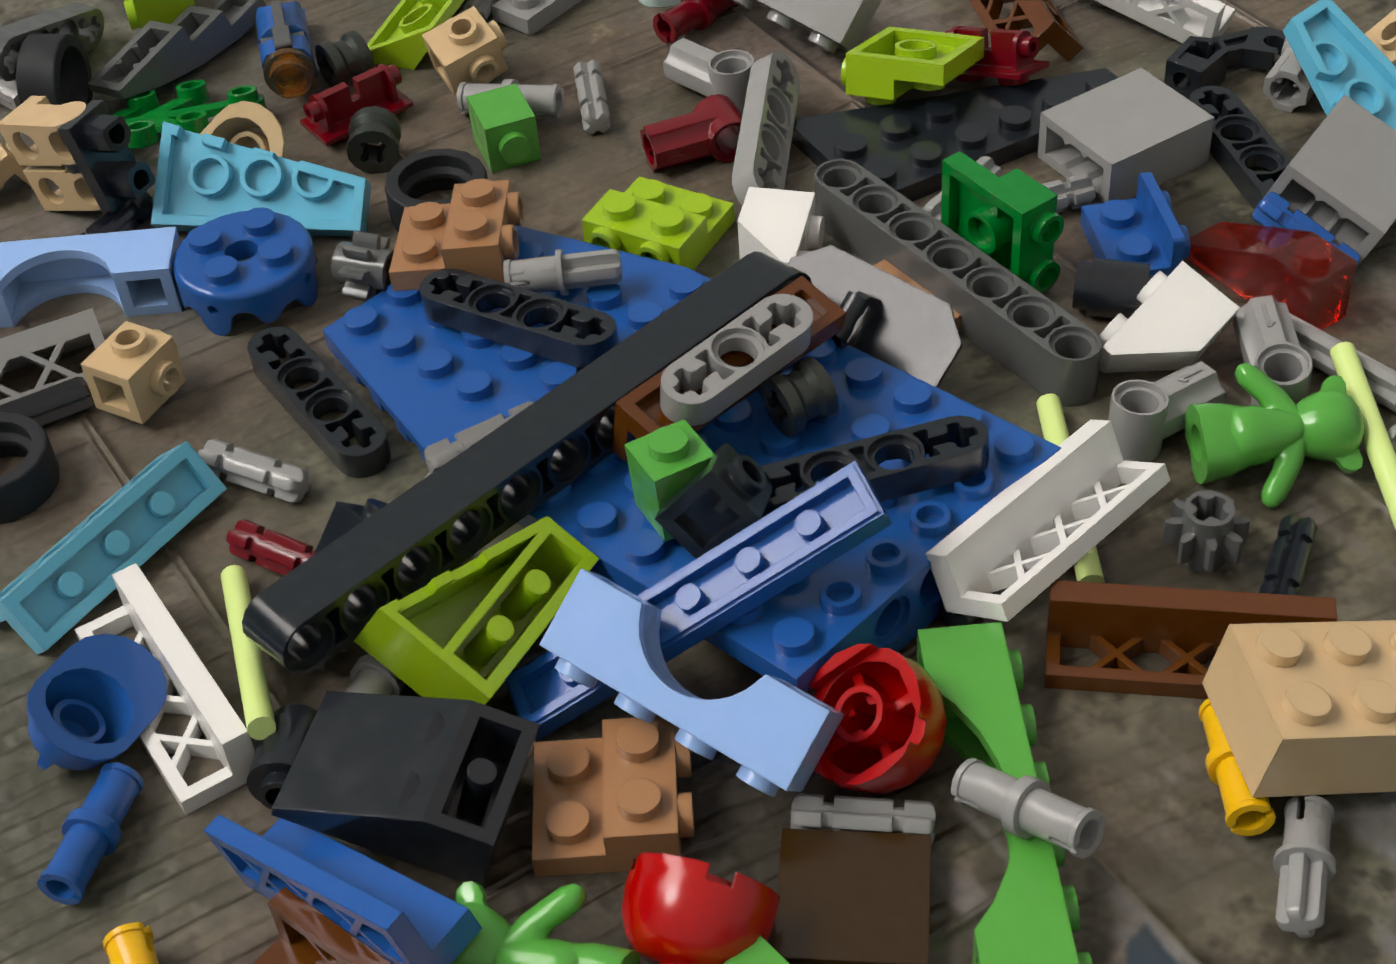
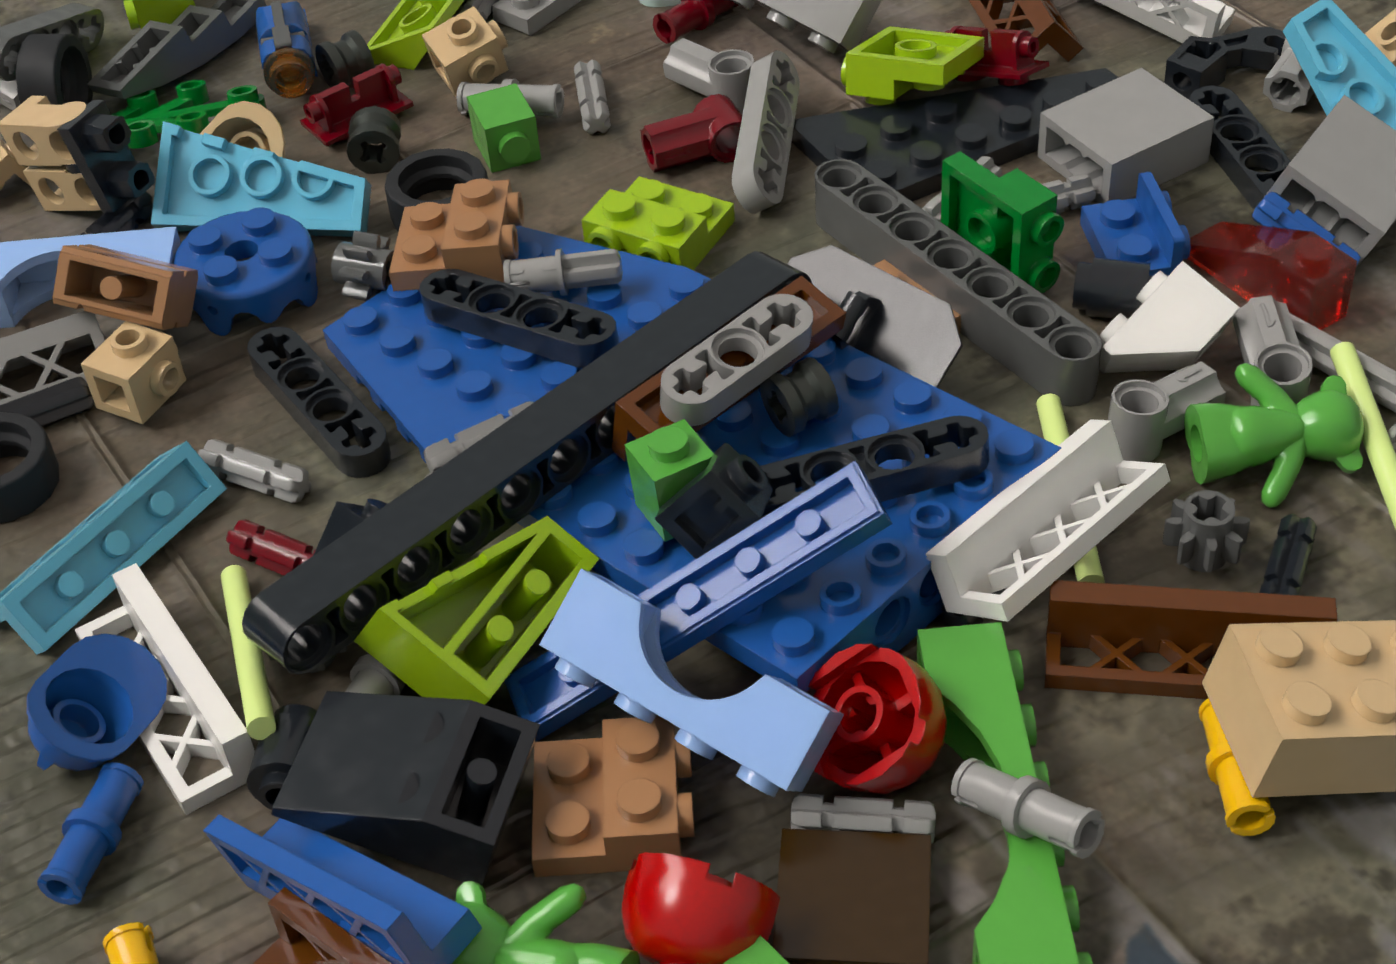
white slope [737,187,825,264] -> none
light grey axle [1273,795,1337,938] -> none
none -> medium nougat brick [52,244,199,330]

